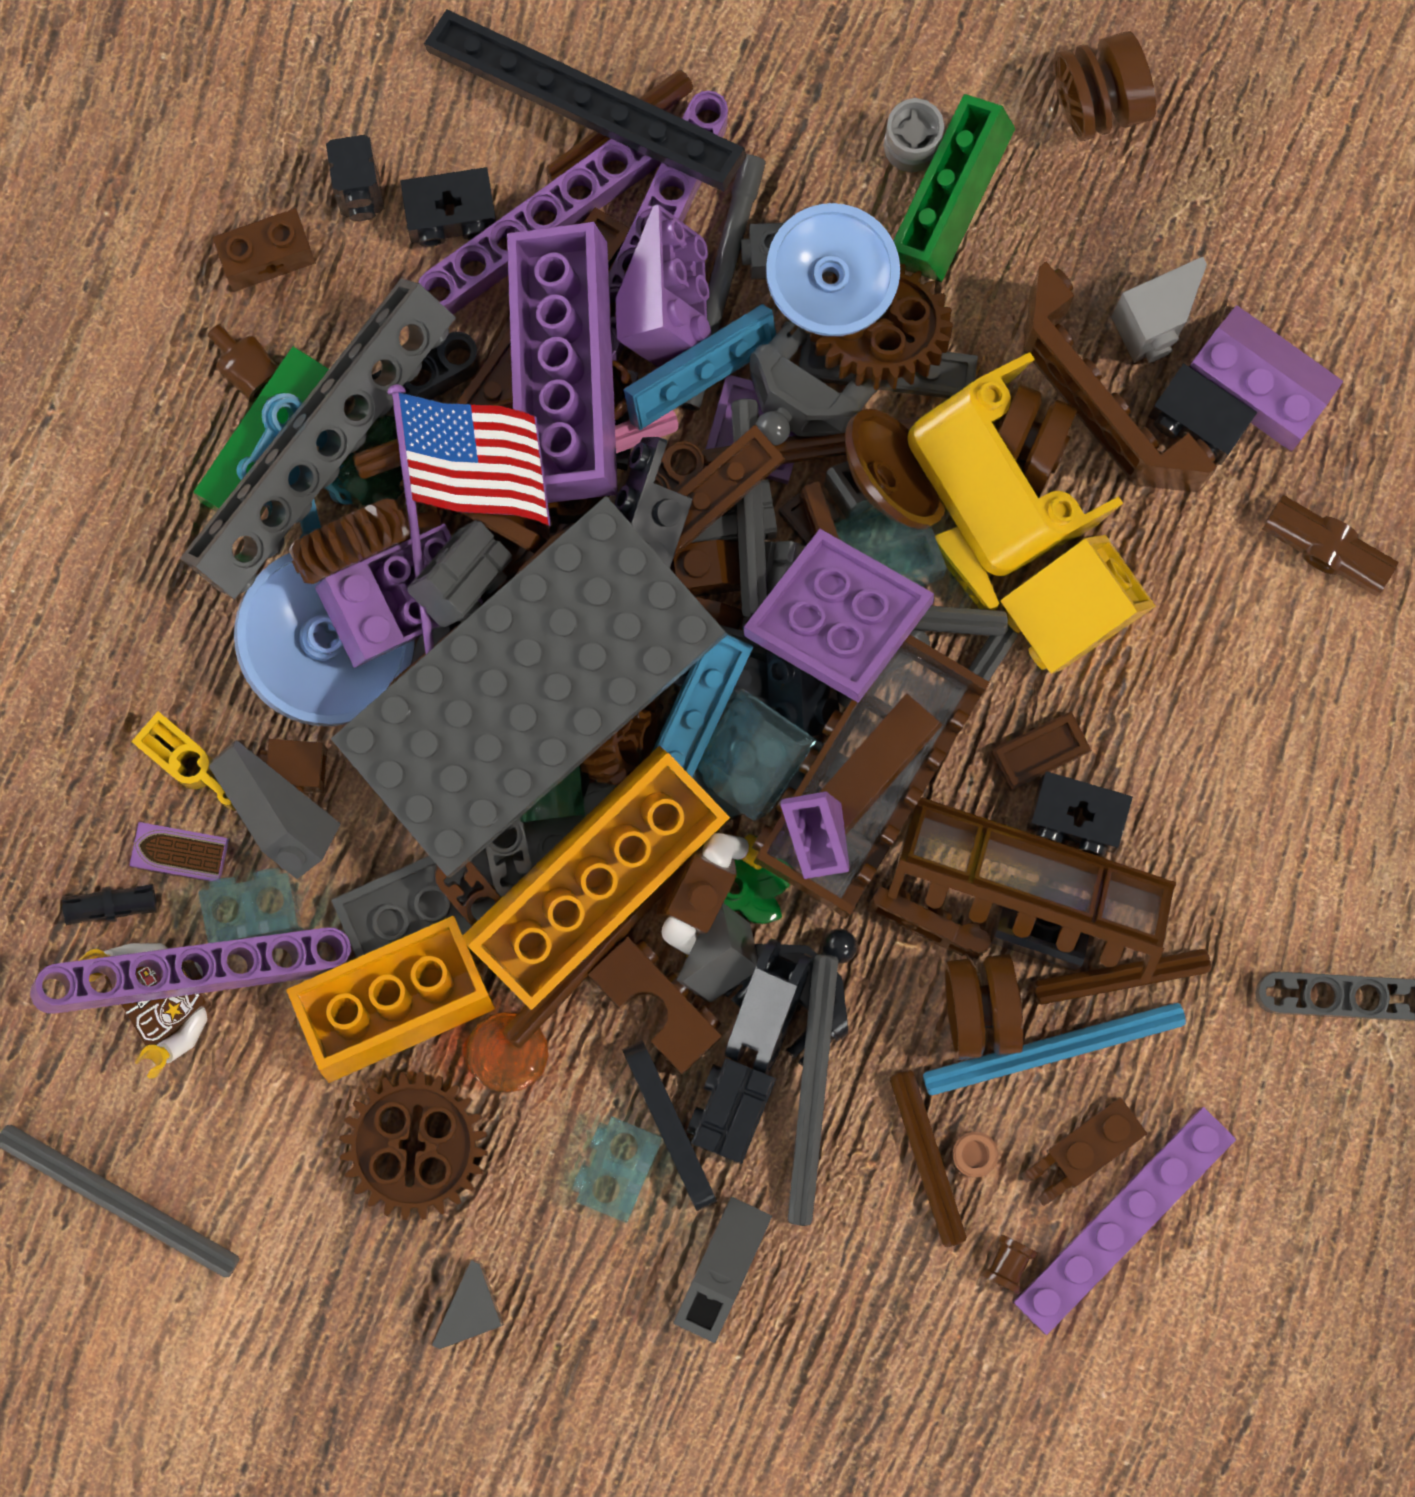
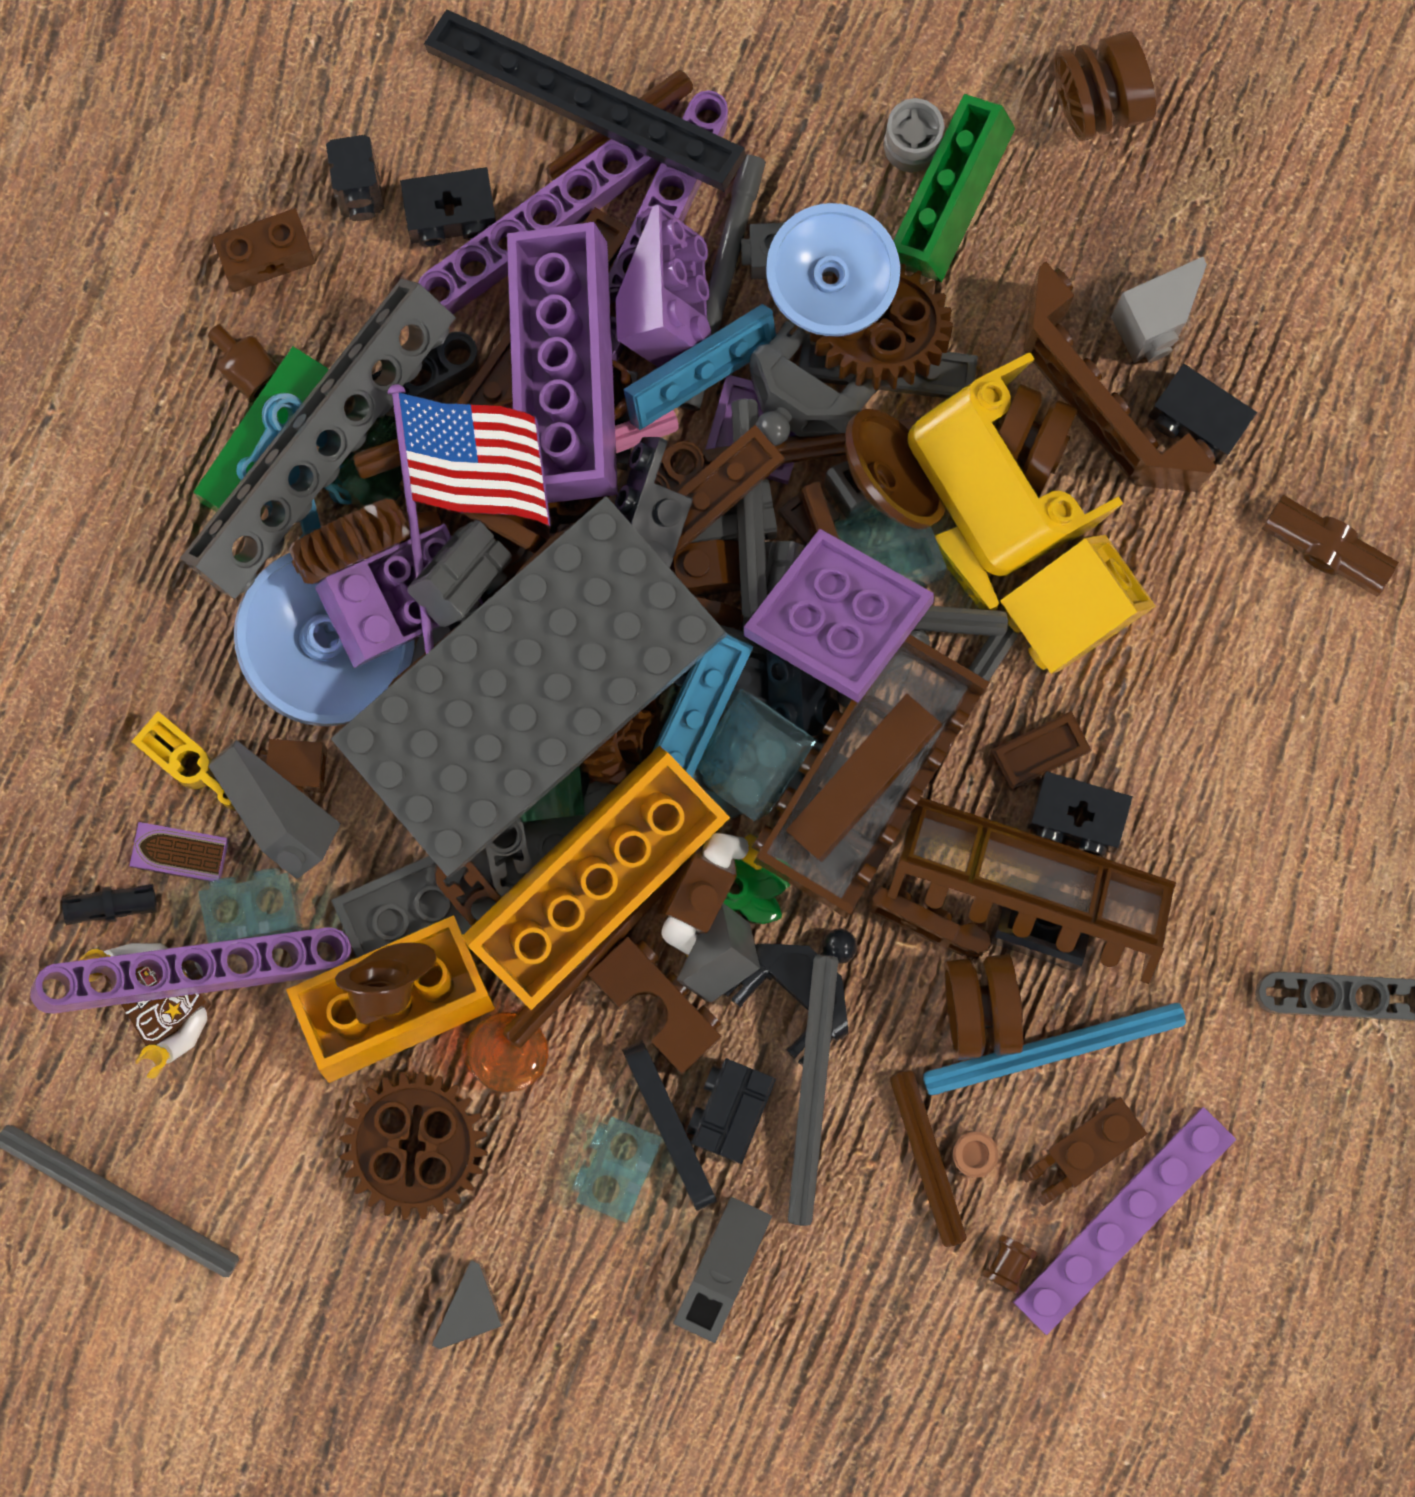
piece [725,938,814,1075] -> none
medium lavender slope [781,792,849,879] -> none
reddish brown axle [1033,949,1211,1005] -> none
medium lavender slope [1190,305,1344,452] -> none
none -> reddish brown piece [335,942,437,1025]

